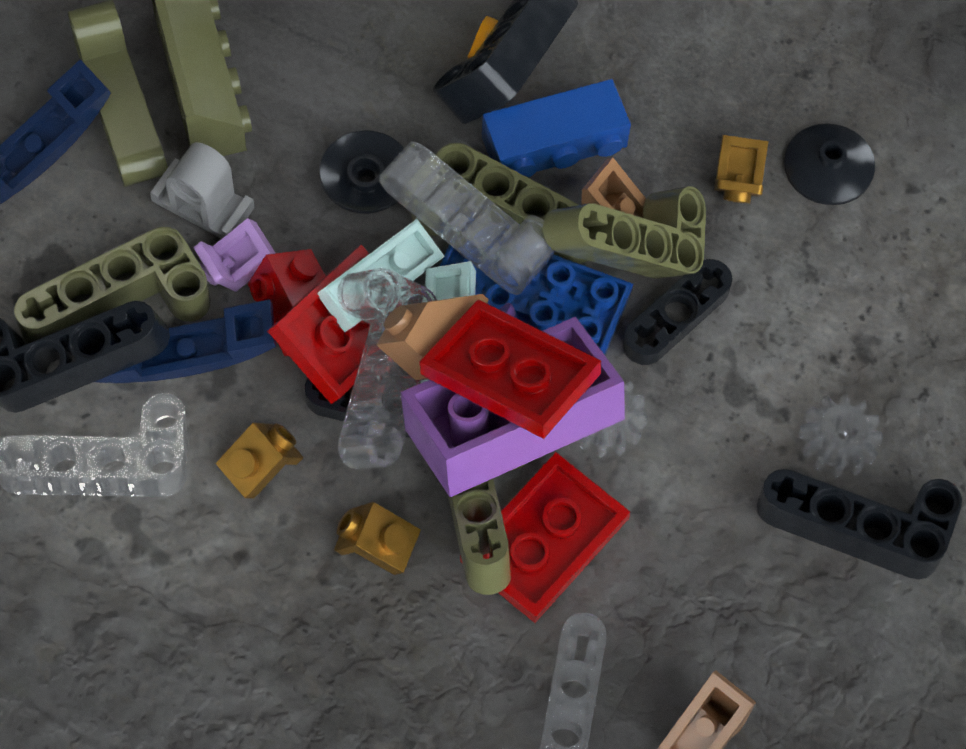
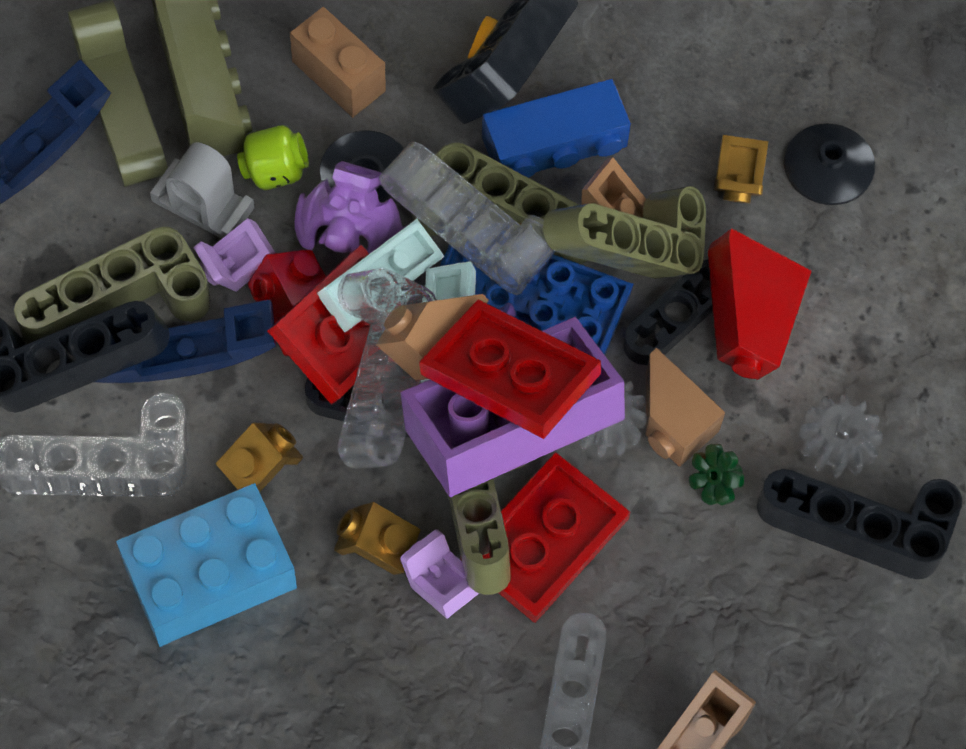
none -> dark azure brick [116,483,297,647]
none -> lime head [237,125,309,190]
none -> medium nougat brick [290,6,386,118]
none -> medium lavender animal [294,161,407,254]
none -> lavender bracket [400,529,479,618]
none -> medium nougat slope [646,348,725,467]
none -> dark green plant [689,444,744,506]
none -> red slope [708,228,811,380]

